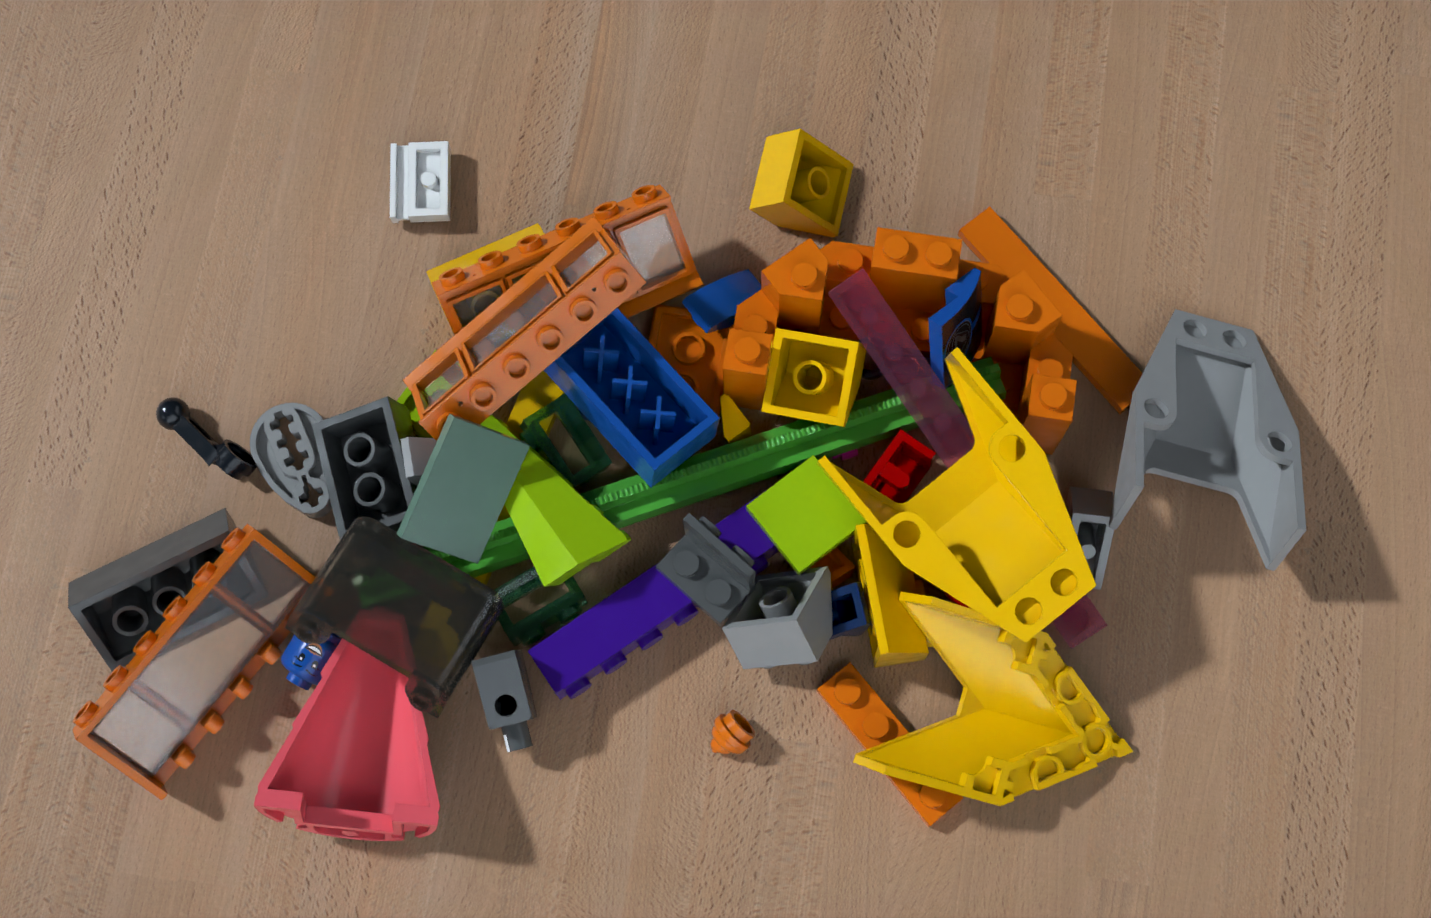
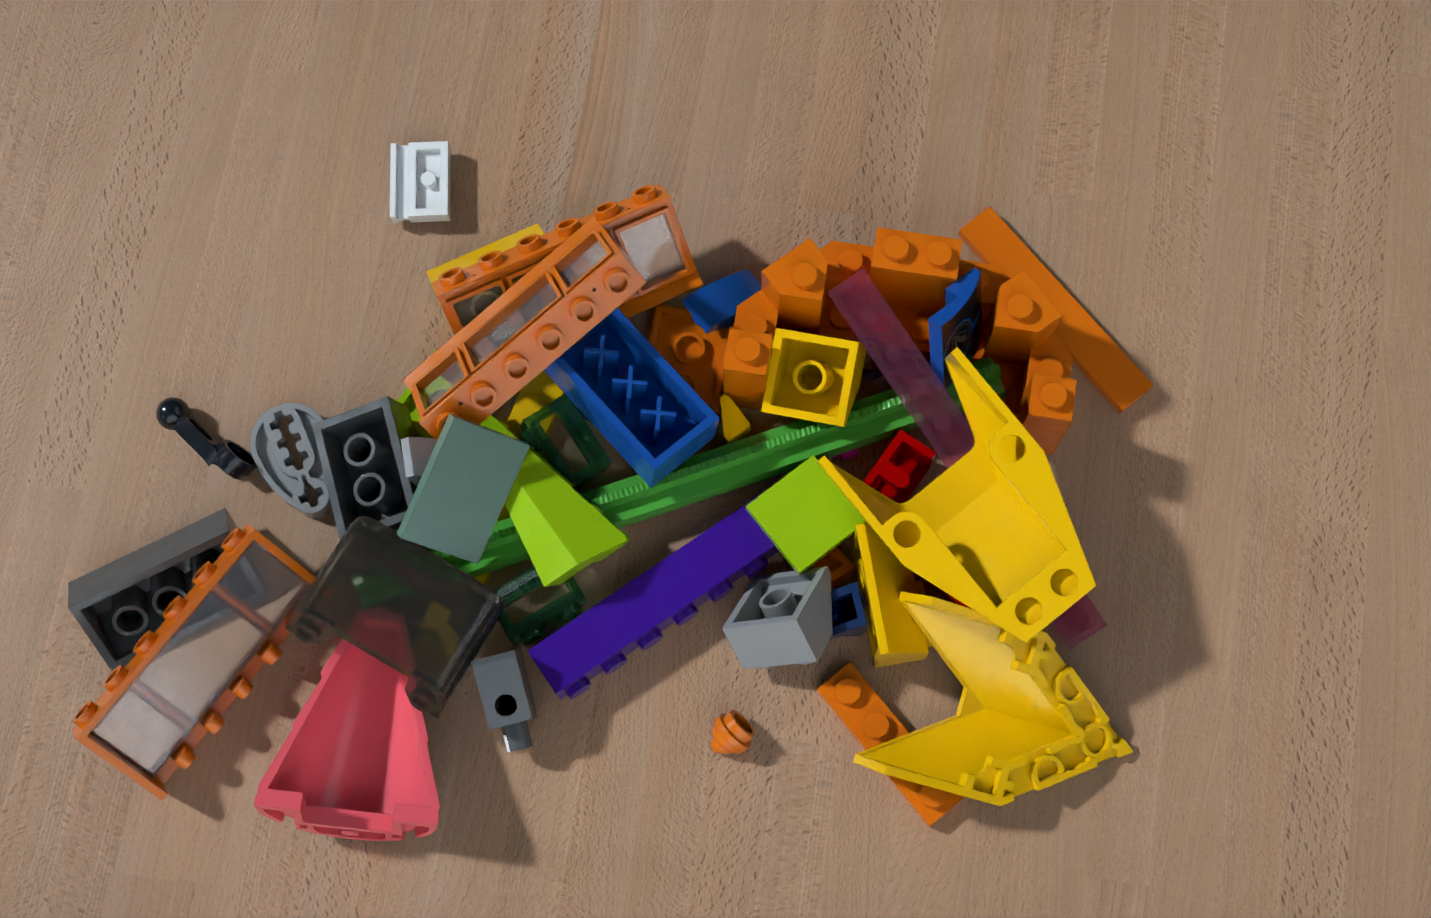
blue head [281,623,342,690] -> none
dark grey bracket [656,513,755,627] -> none
yellow slope [749,128,854,237] -> none
light grey slope [1066,486,1114,590] -> none
light grey windscreen [1108,309,1306,571] -> none

